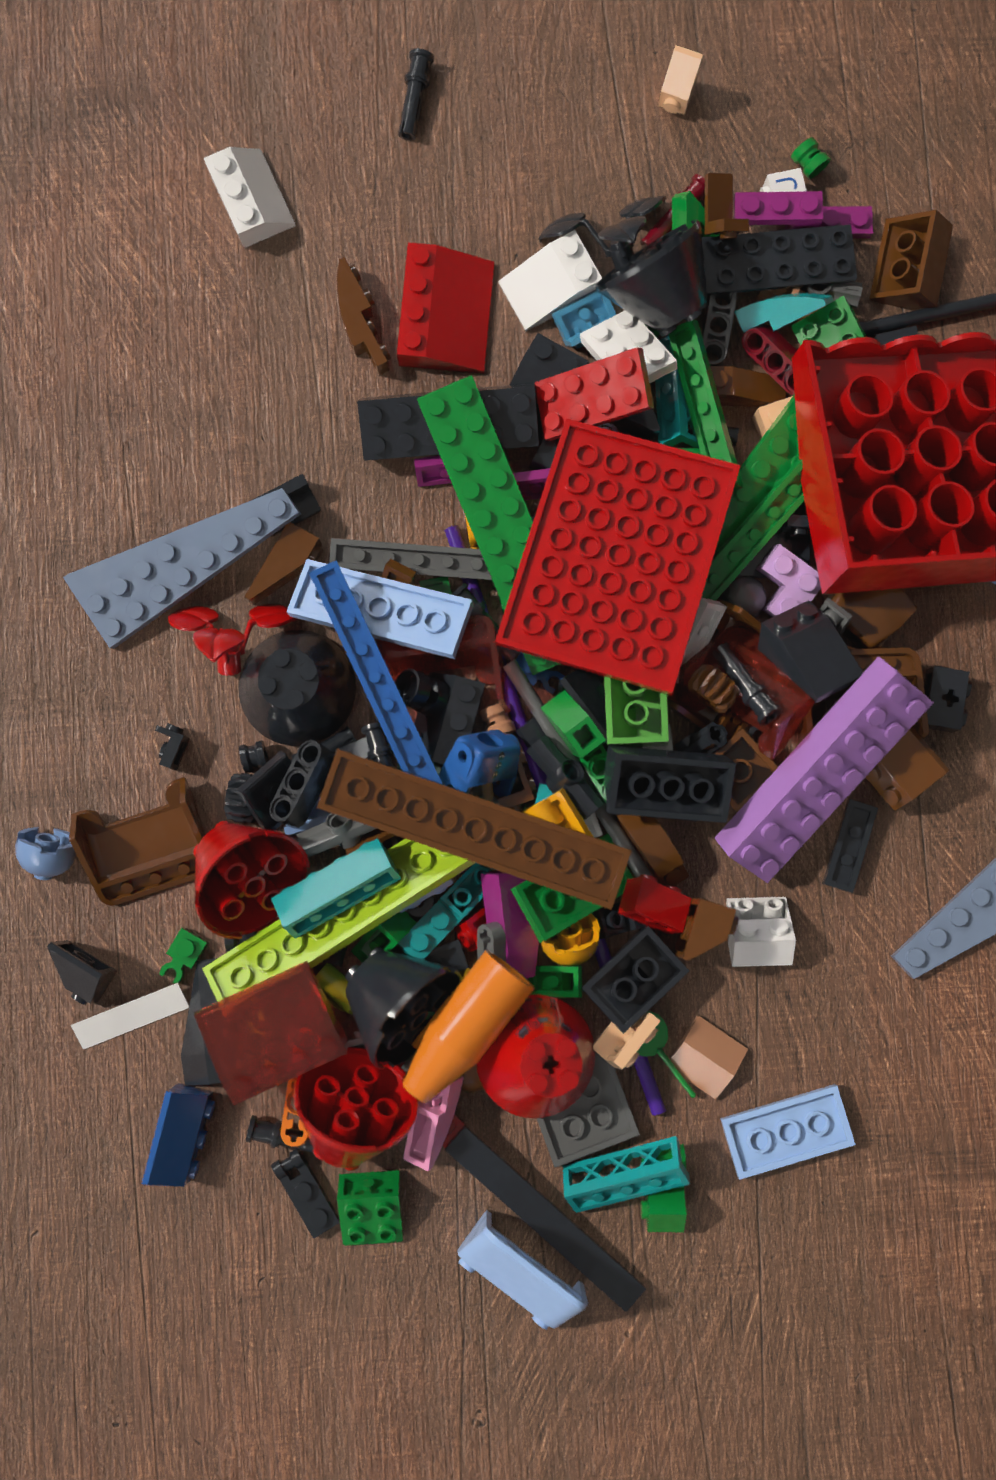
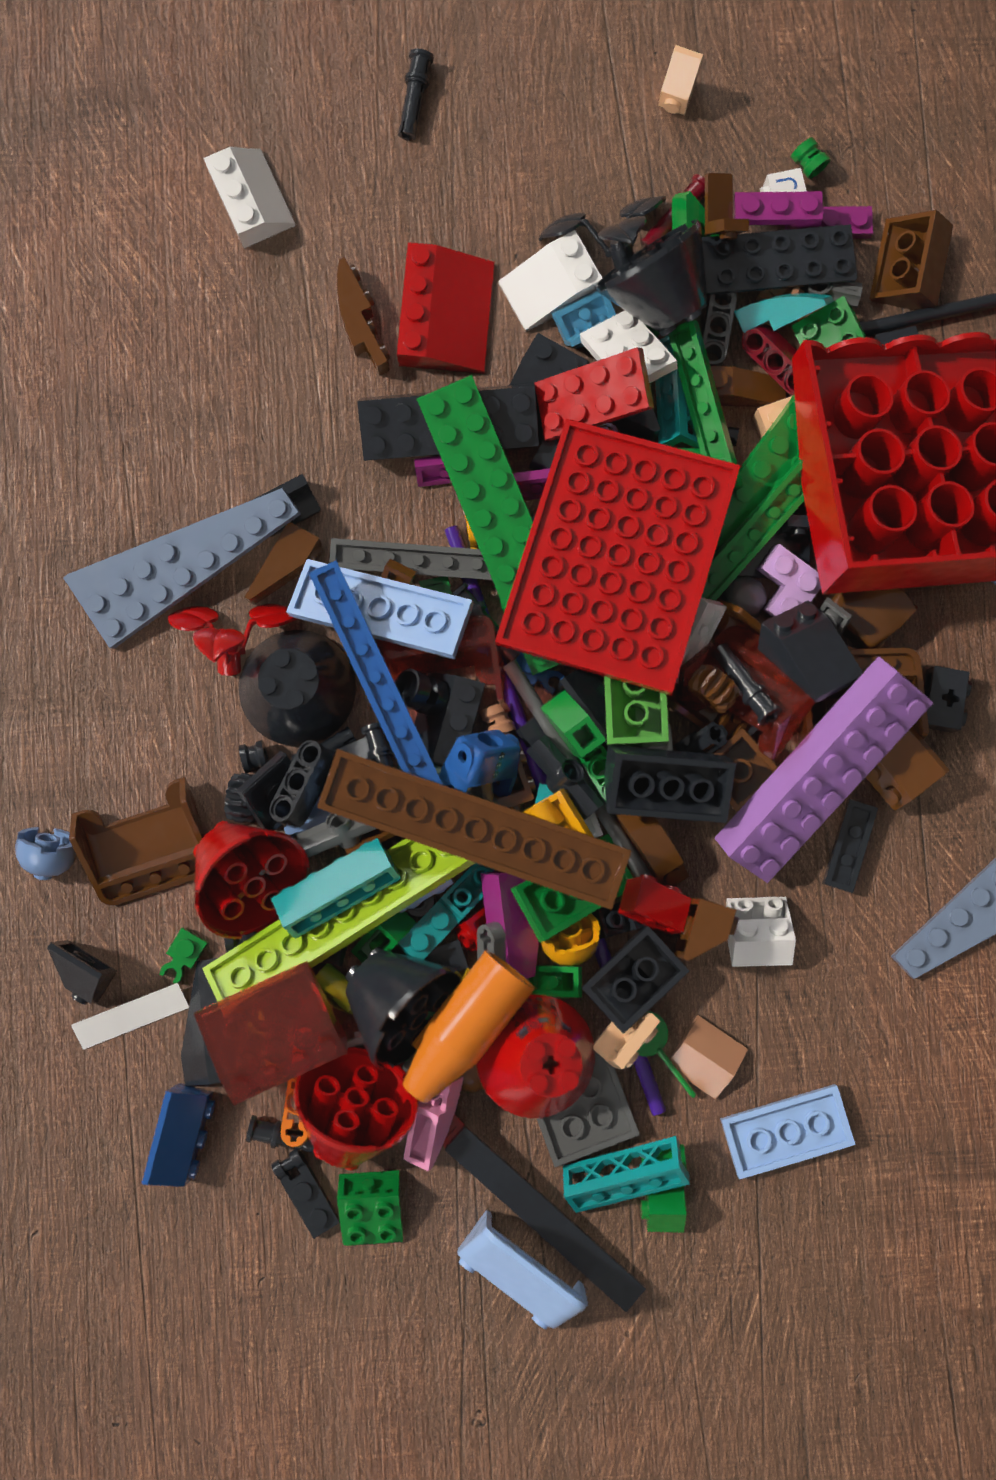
black bracket [155,723,190,771] -> none

